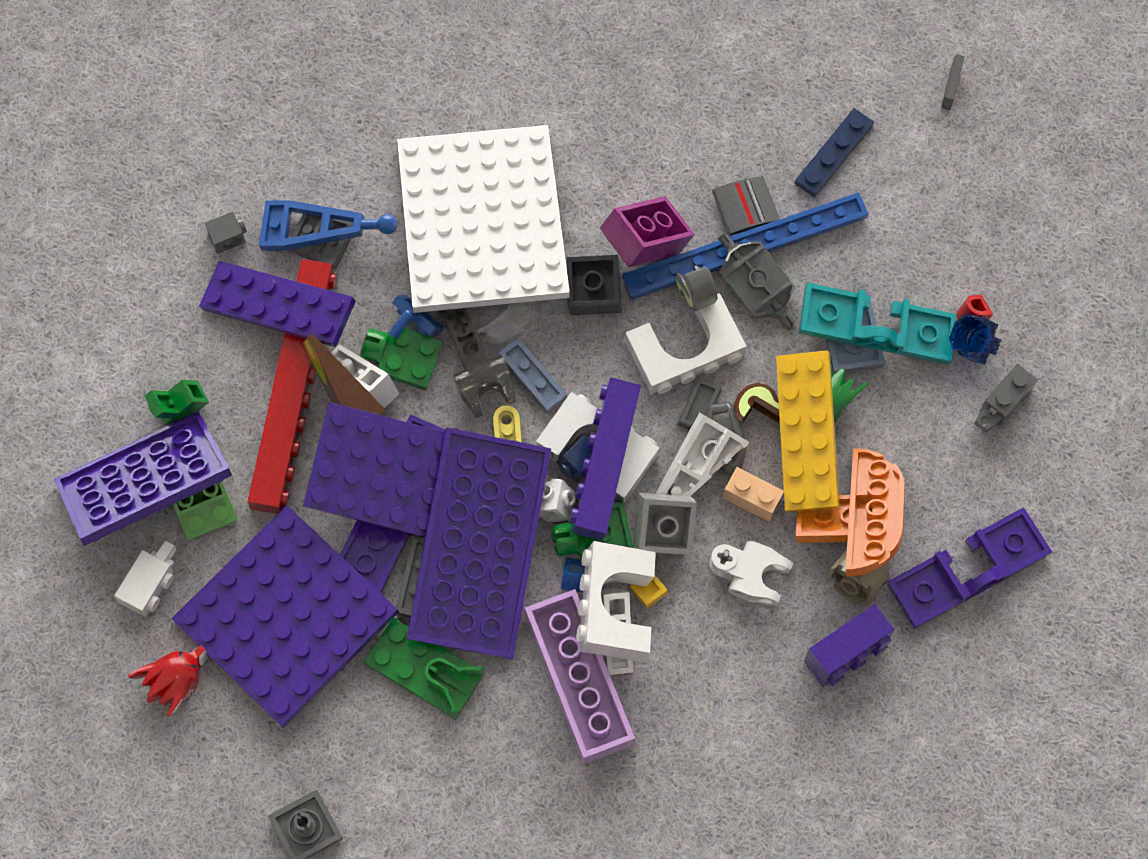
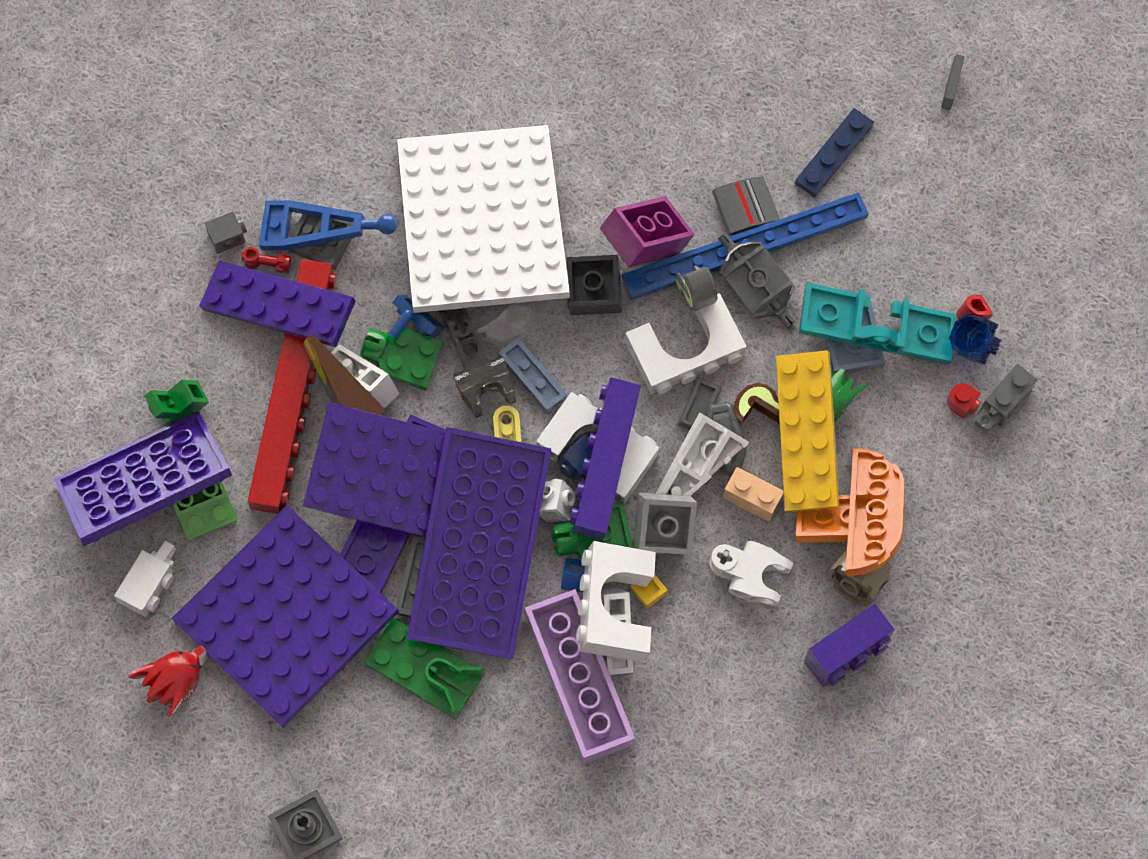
dark purple plate [887,507,1052,629] -> none
none -> red bar [241,247,291,273]
none -> red plate [947,383,981,419]

